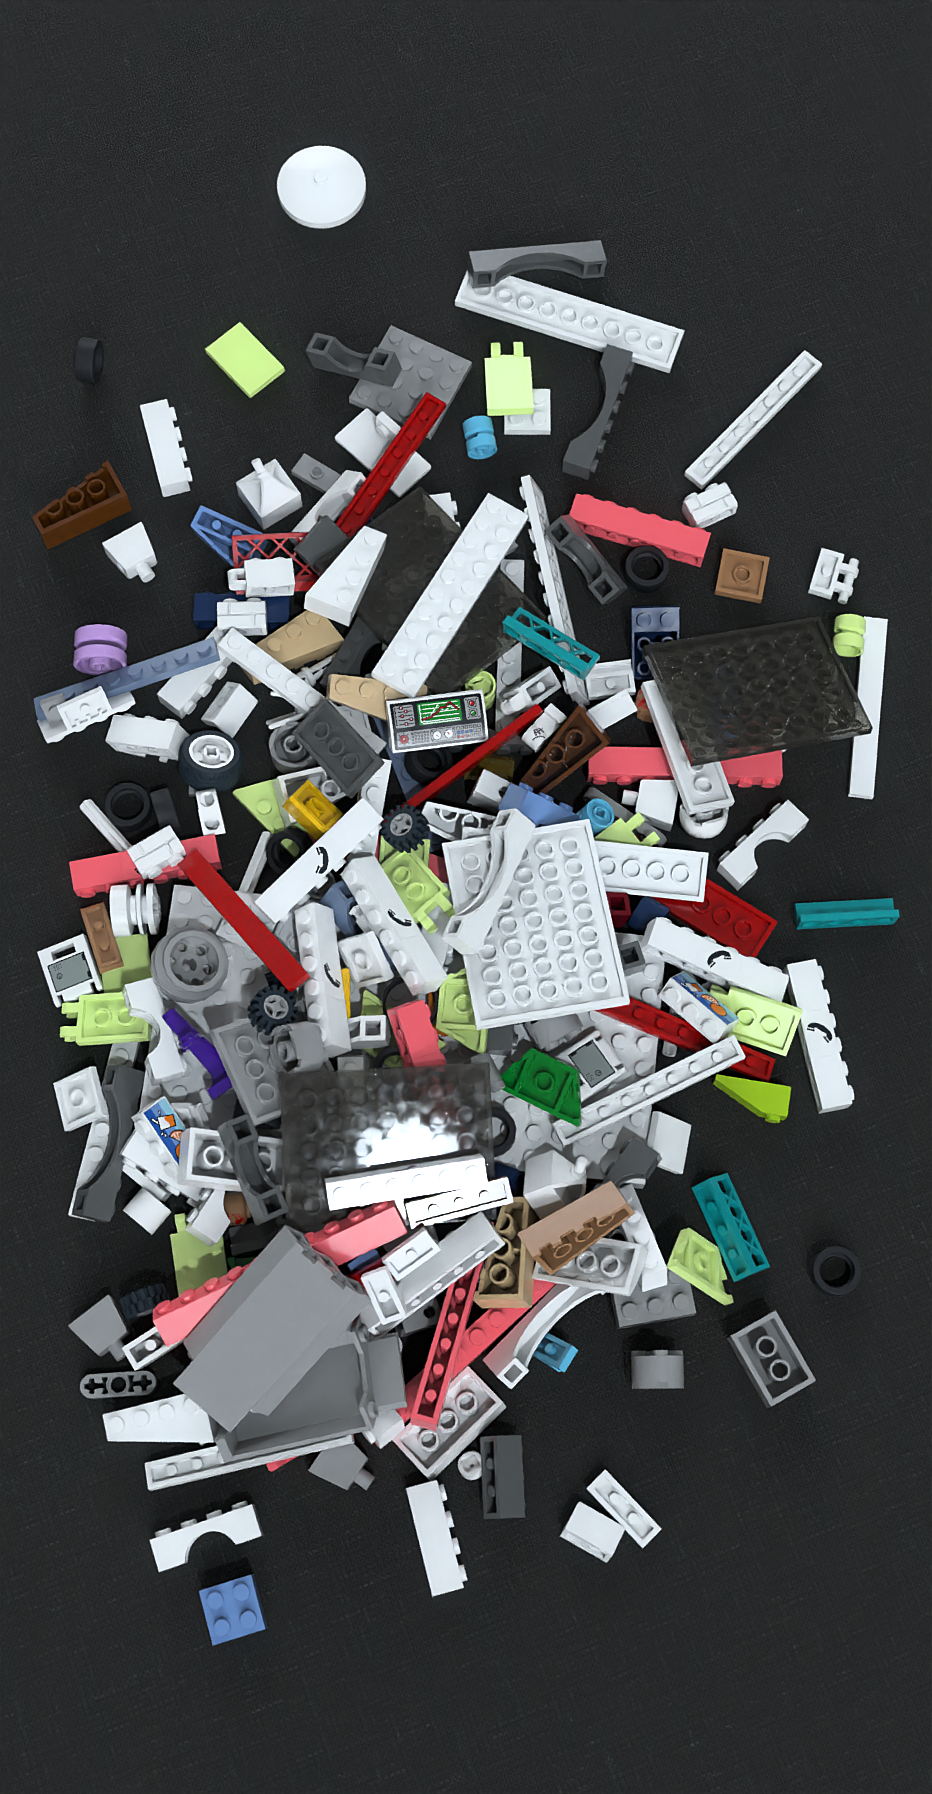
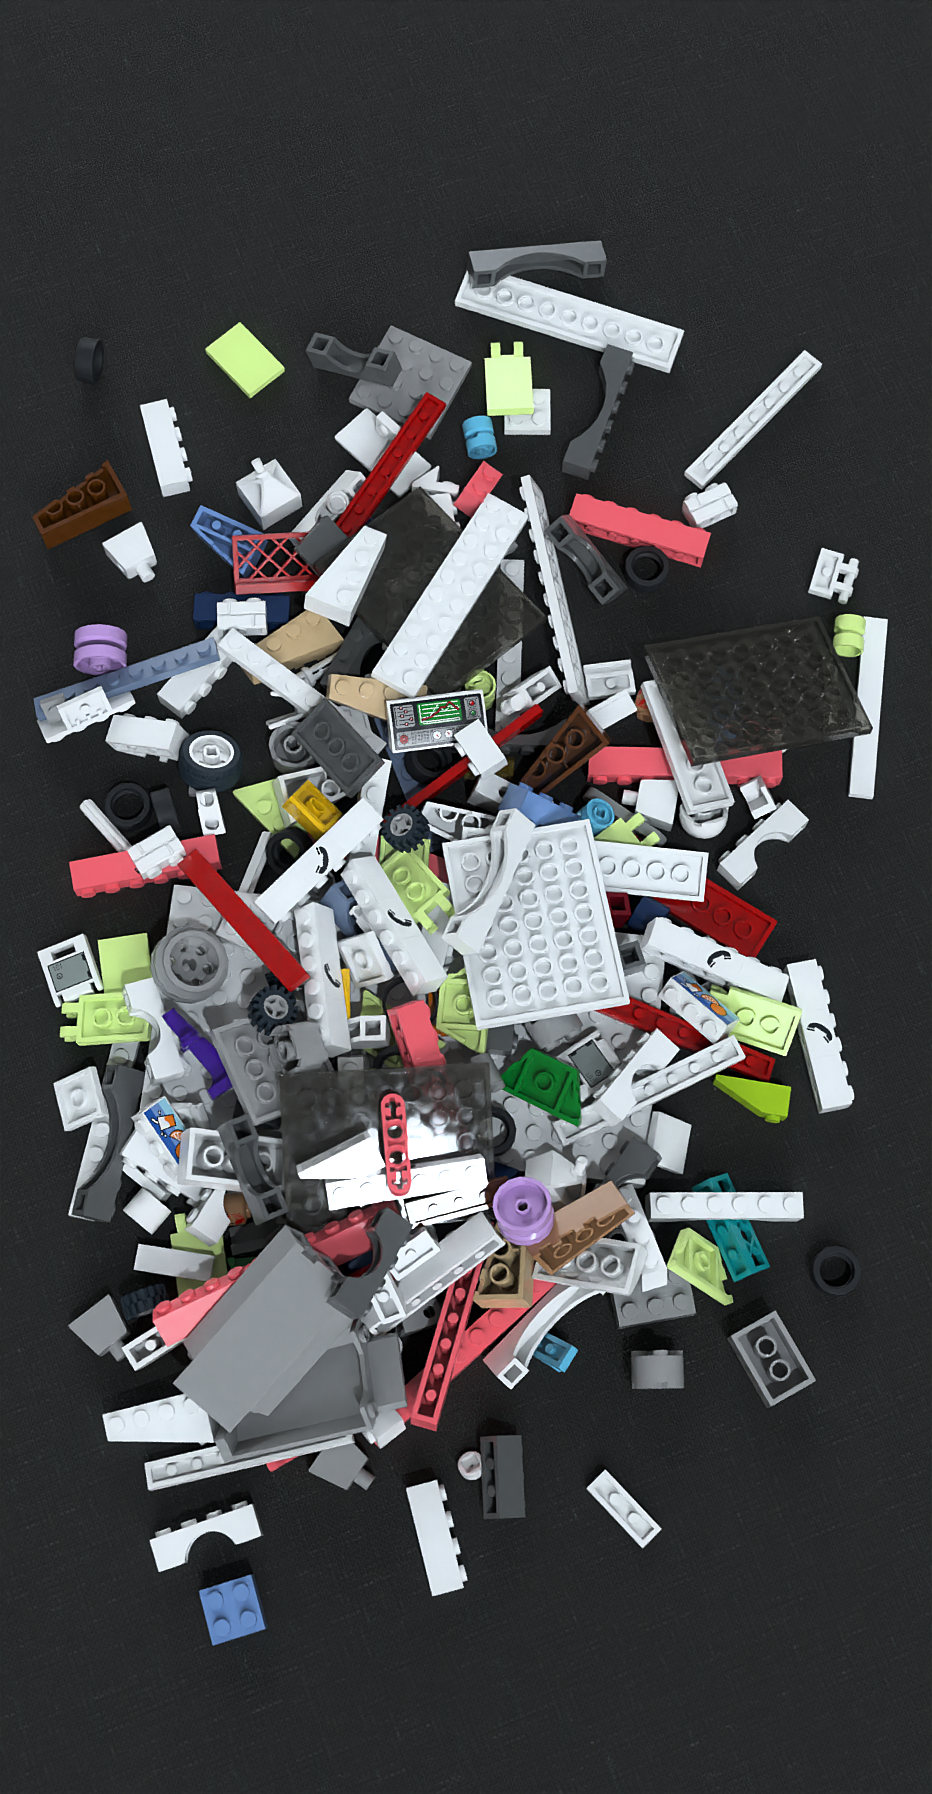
medium nougat tile [80,902,124,974] -> none
light grey beam [80,1371,158,1399] -> none
white wheel [110,883,161,937] -> none
white panel [201,681,258,738] -> none
white brick [227,557,295,598] -> none
white dish [277,146,366,228] -> none
light grey plate [292,453,341,494] -> none
white slope [392,1366,506,1482] -> none
teal fence [503,607,600,681] -> none
white leg [521,703,567,752] -> none
white panel [560,1502,625,1563] -> none
dark blue slope [629,605,680,680] -> none
medium nougat plate [714,548,770,603] -> none
teal fence [794,898,900,930] -> none
none -> white tile [134,1244,215,1282]
none -> white slope [296,1130,385,1179]
none -> white plate [326,491,350,514]
none -> dark grey arch [326,1207,413,1320]
none -> coral beam [381,1094,412,1197]
none -> white slope [412,466,459,501]
none -> coral brick [453,461,503,518]
none -> white brick [454,719,508,781]
none -> lavender wheel [493,1177,555,1246]
none -> white arch [590,1029,680,1127]
none -> white arch [645,1192,804,1222]
none -> white panel [740,775,777,819]

